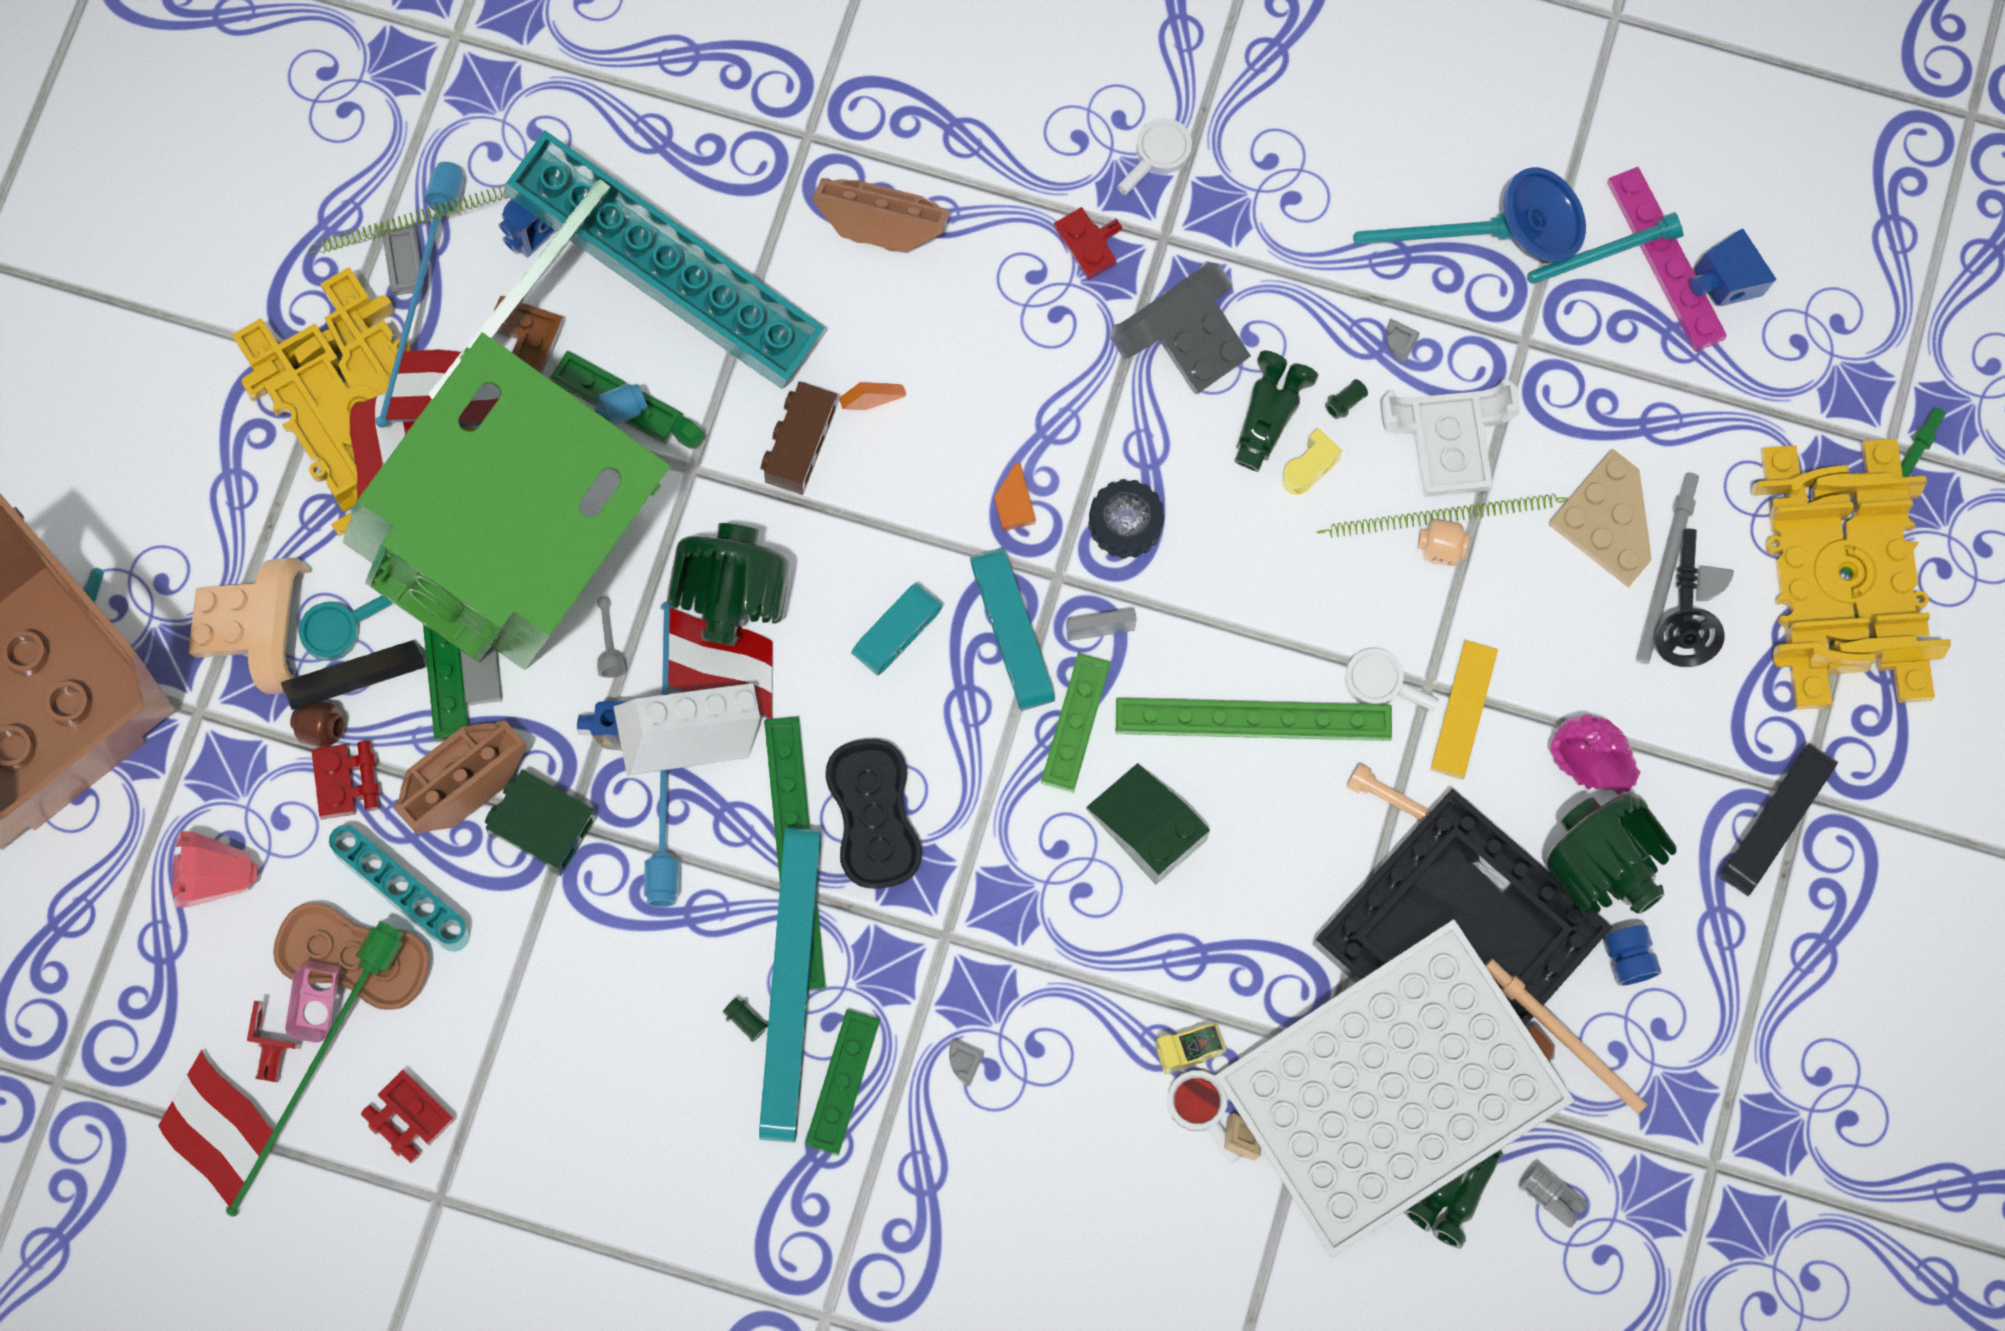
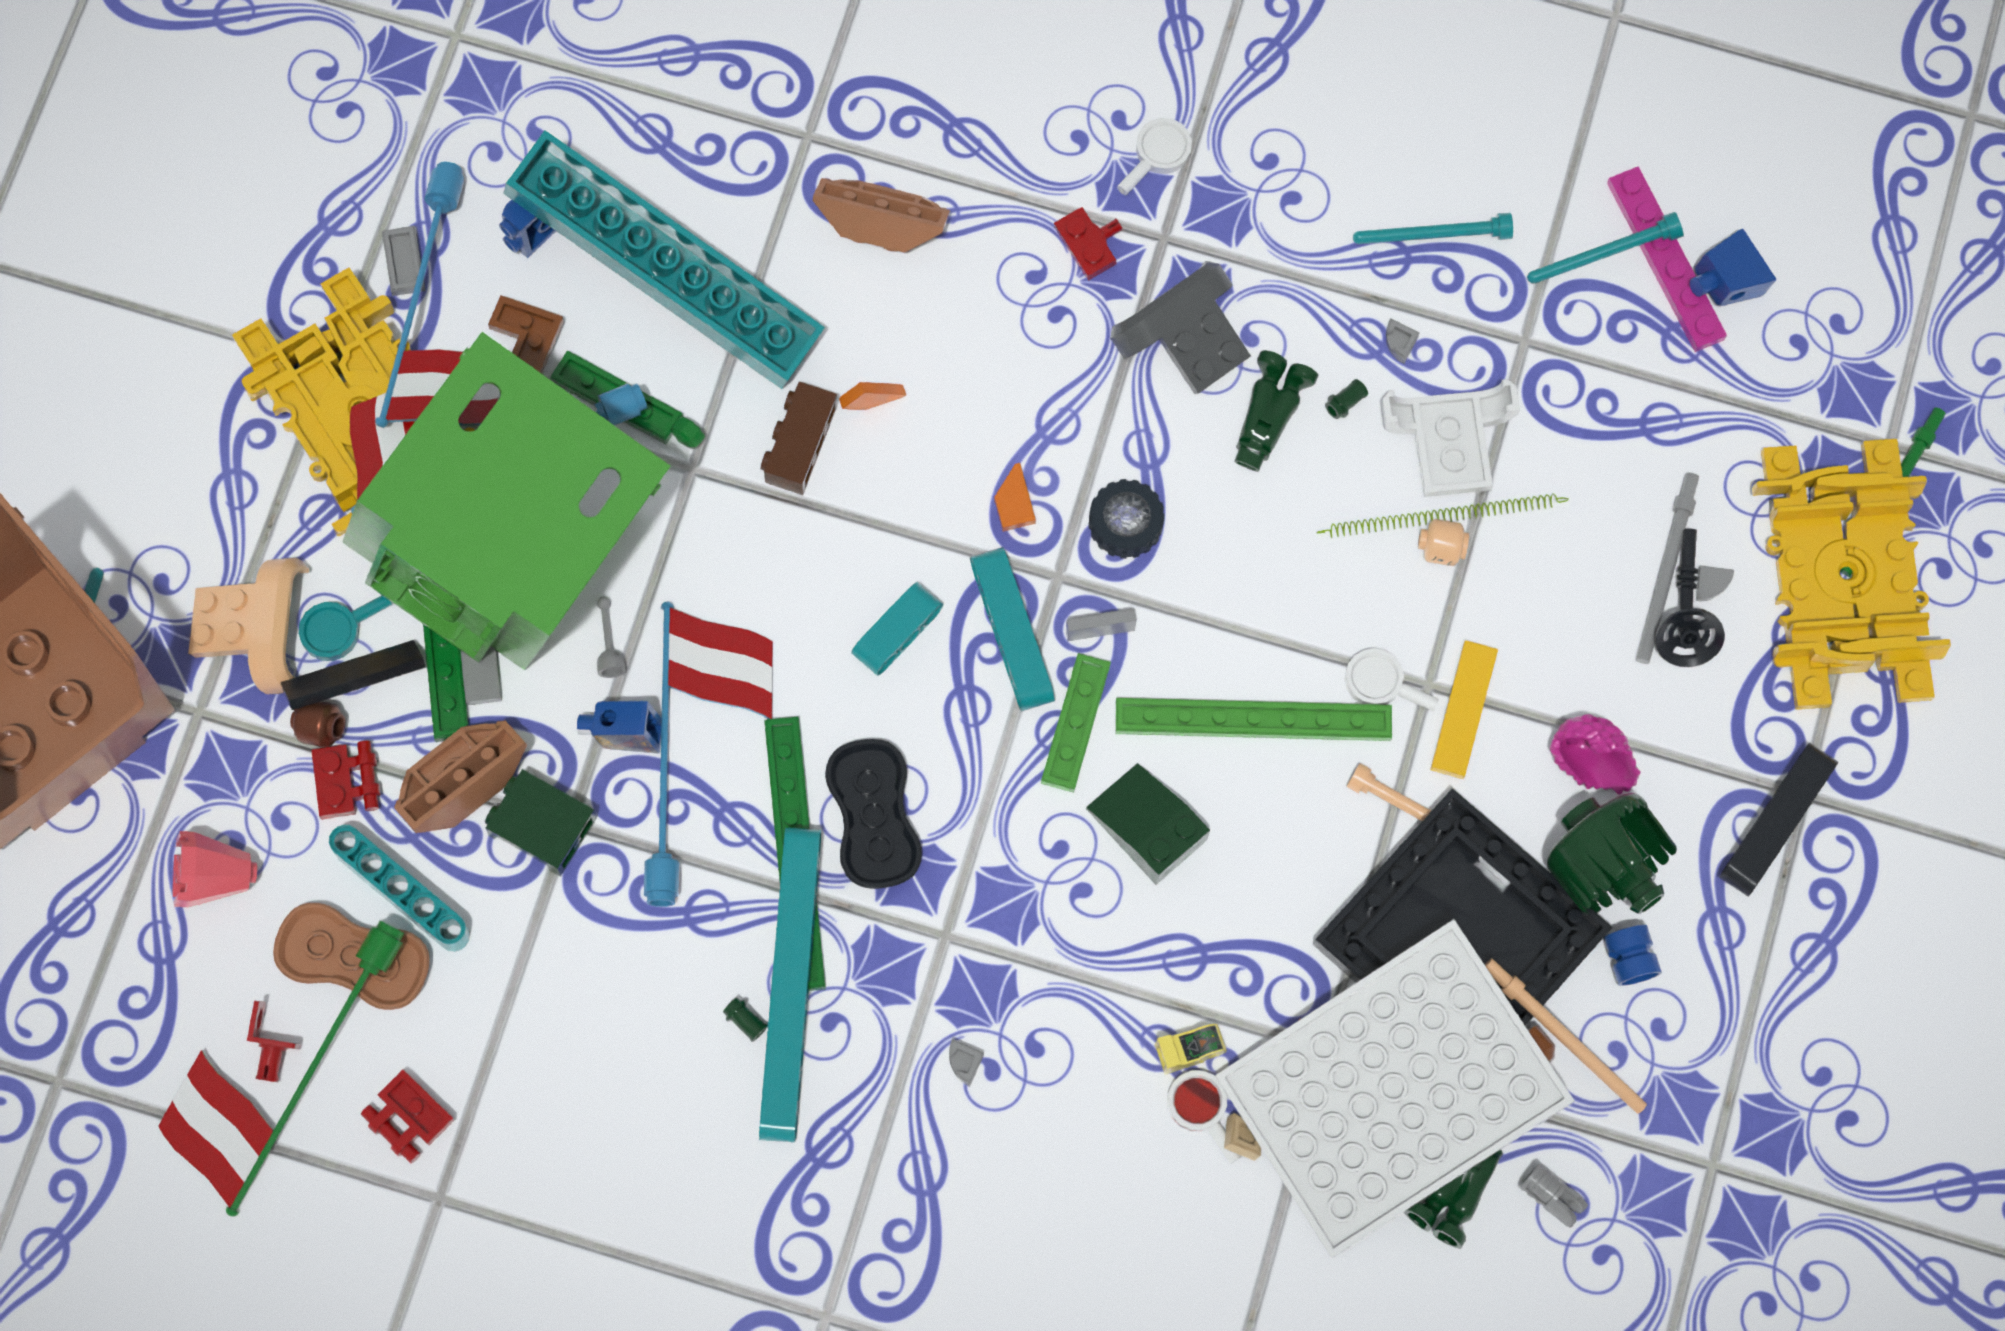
bright pink piece [285,961,341,1043] -> none
lime piece [308,184,508,254] -> none
tile [429,180,611,398] -> none
white slope [613,683,760,776] -> none
dark green piece [667,523,791,646] -> none
green tile [804,1009,880,1156] -> none
light yellow leg [1282,428,1343,495] -> none
blue dish [1503,167,1586,263] -> none
tan plate [1549,449,1652,588] -> none

